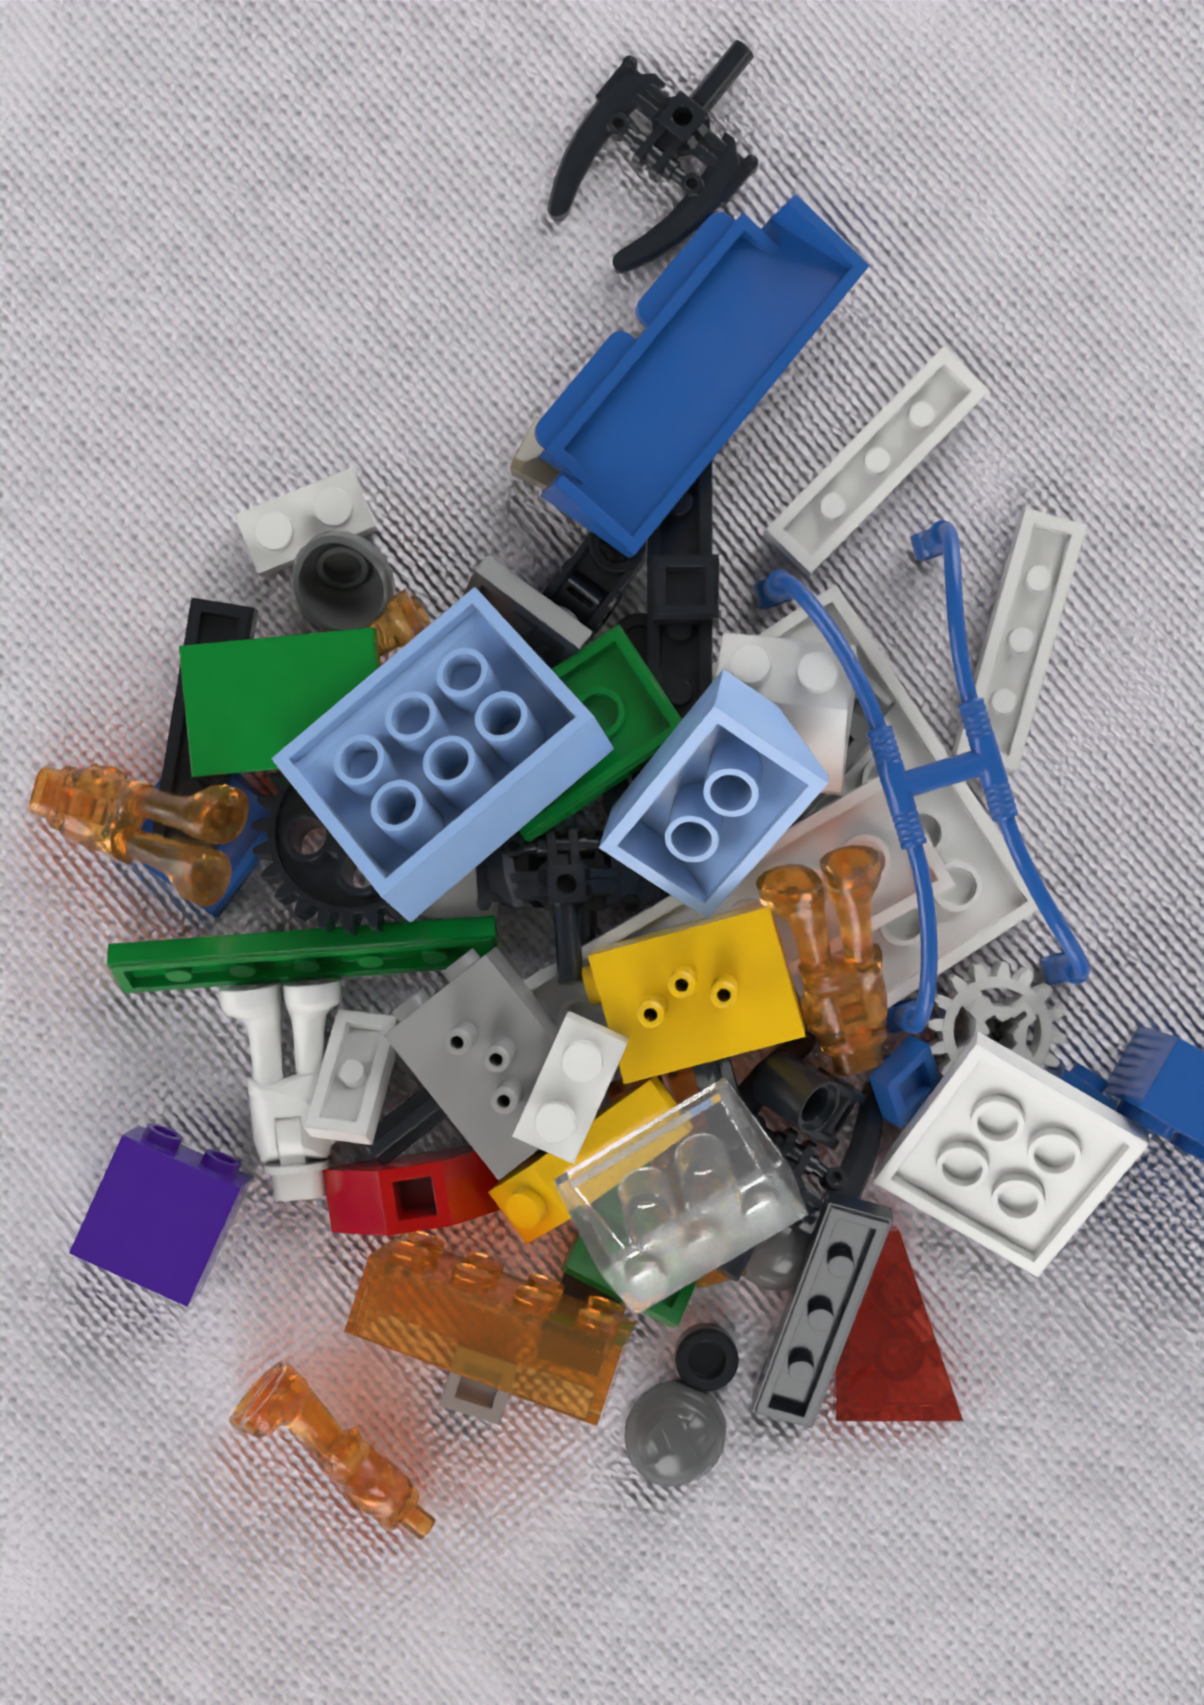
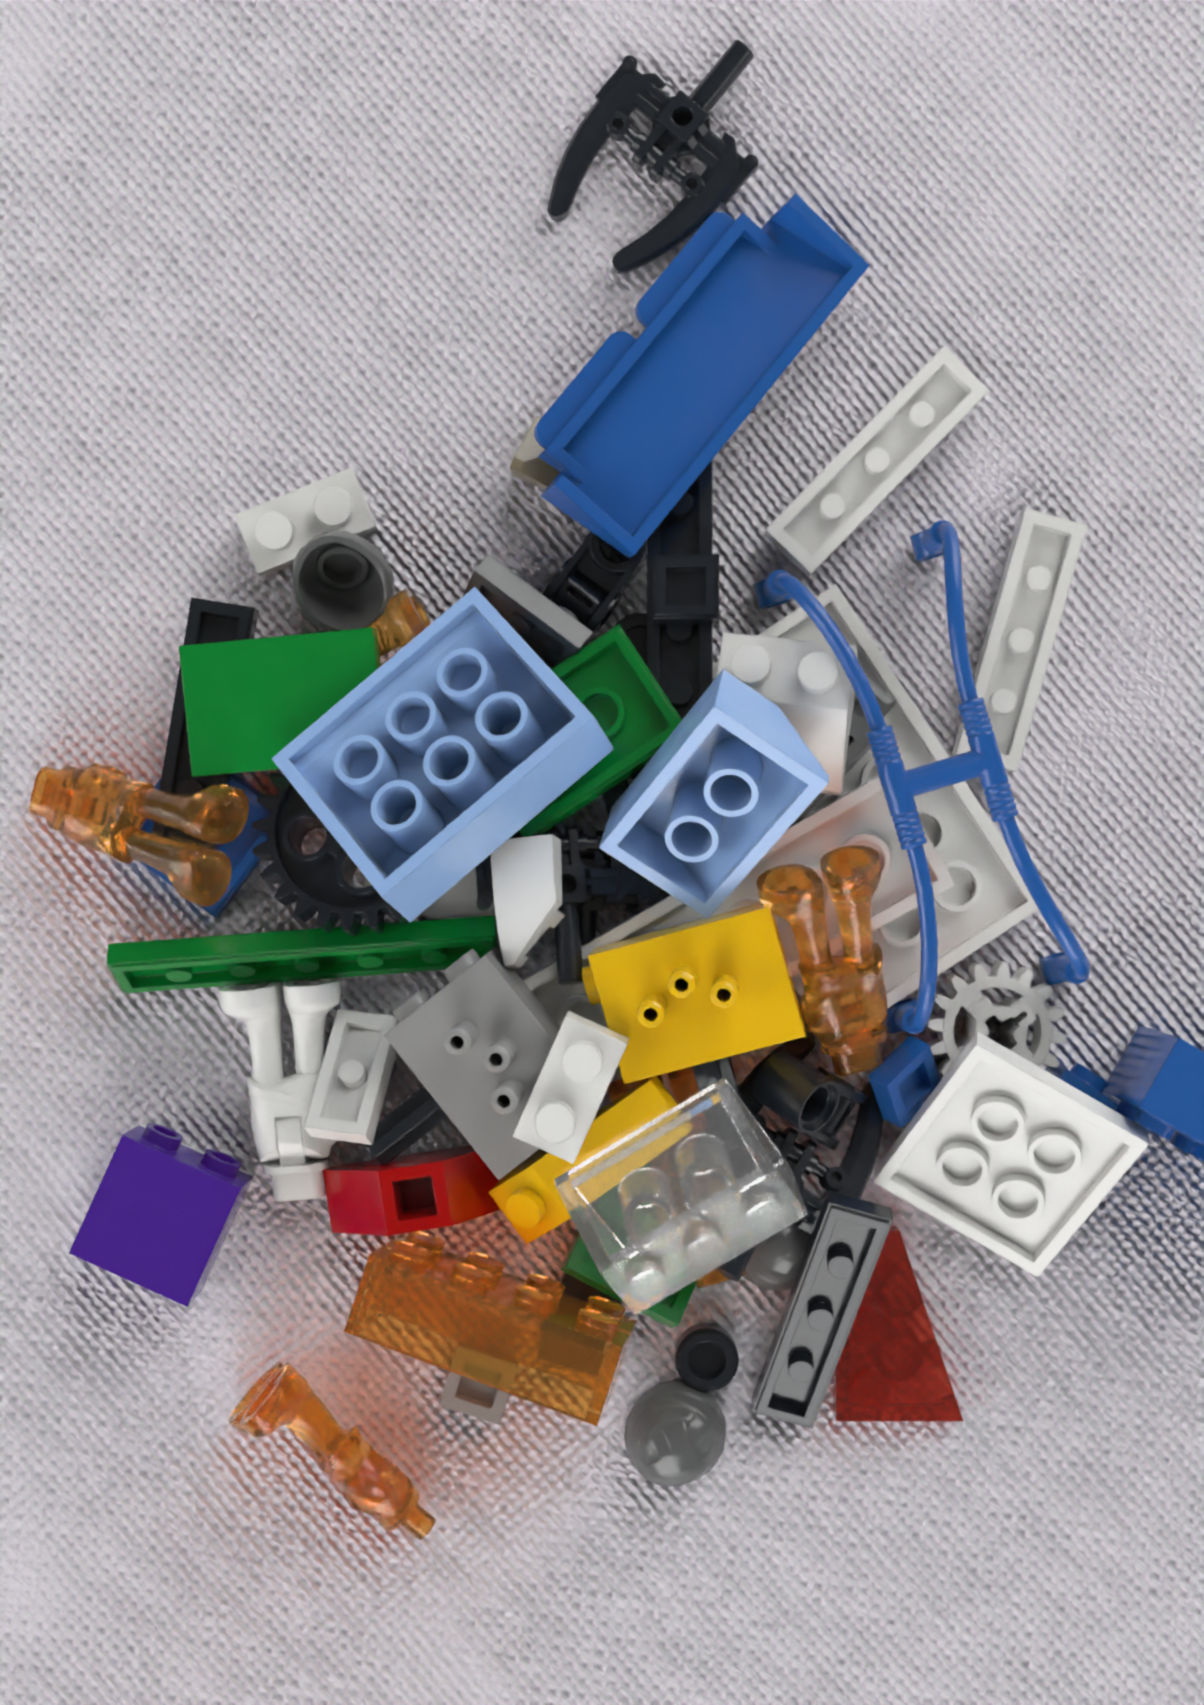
none -> white slope [491,834,565,969]

